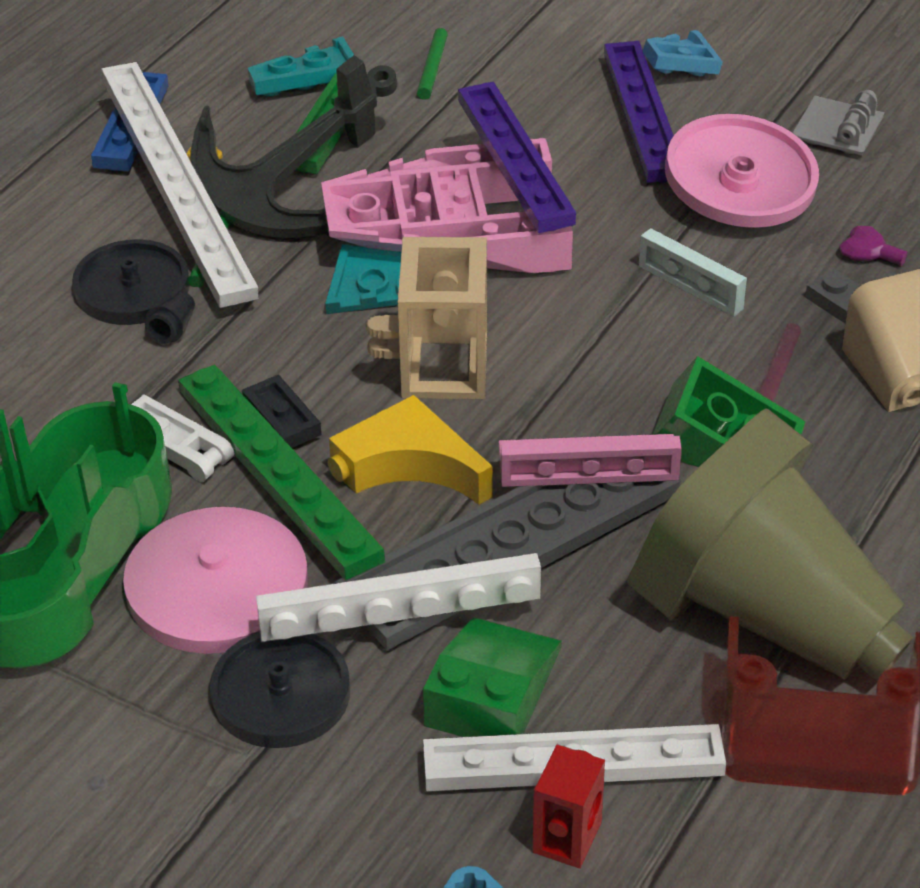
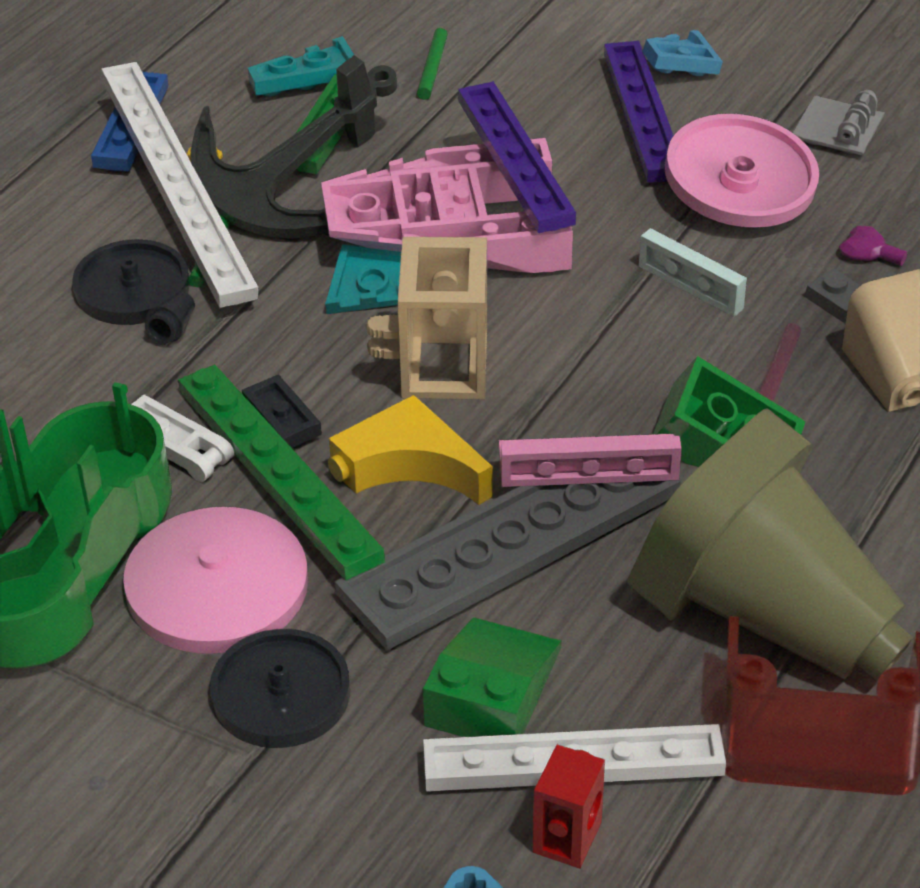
white plate [256,553,541,641] -> none

